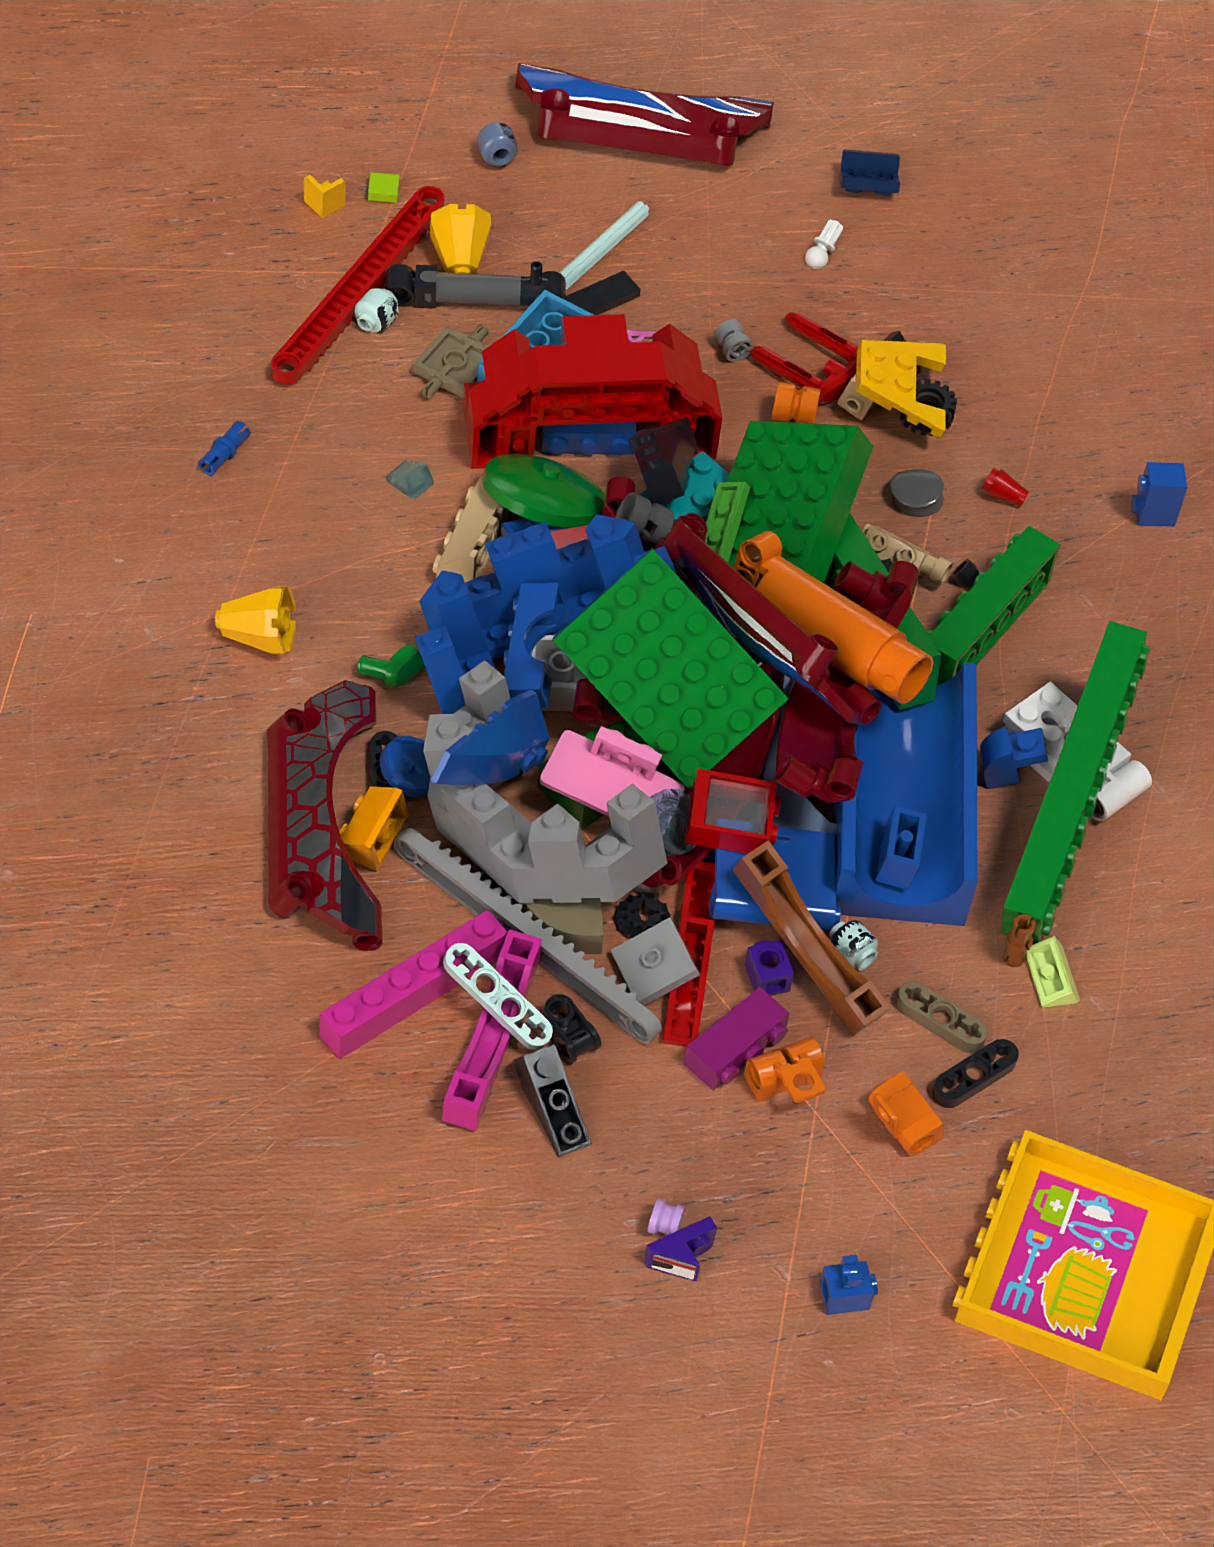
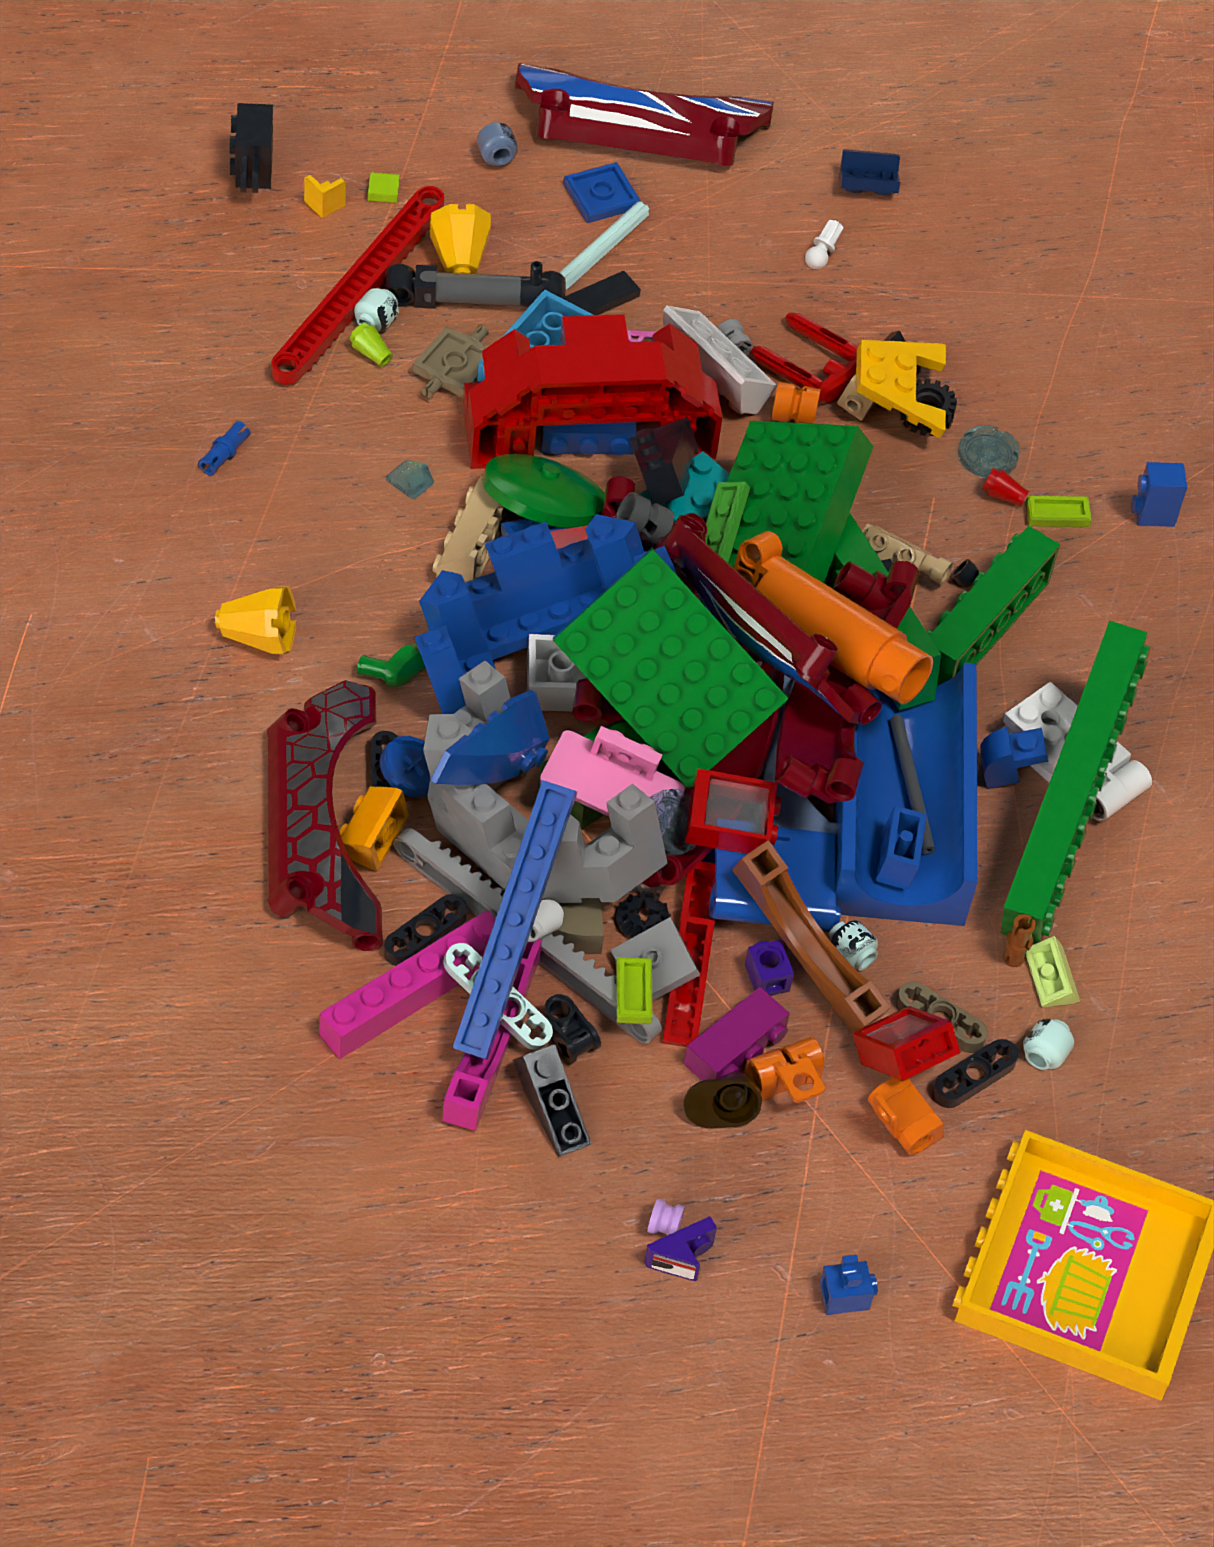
blue arch [504,583,566,709] -> none
dark grey piece [890,469,944,517] -> none
none -> black brick [230,103,273,193]
none -> lime cone [349,322,394,367]
none -> black beam [384,894,467,966]
none -> blue plate [453,780,578,1059]
none -> white cone [528,899,564,942]
none -> blue tile [563,162,641,223]
none -> lime tile [616,957,652,1024]
none -> white slope [663,305,777,414]
none -> dark brown cap [683,1072,762,1128]
none -> red window [852,1006,961,1081]
none -> dark grey piece [890,715,935,855]
none -> clear light blue tile [958,425,1020,478]
none -> light aqua head [1023,1018,1074,1070]
none -> lime tile [1025,496,1092,527]

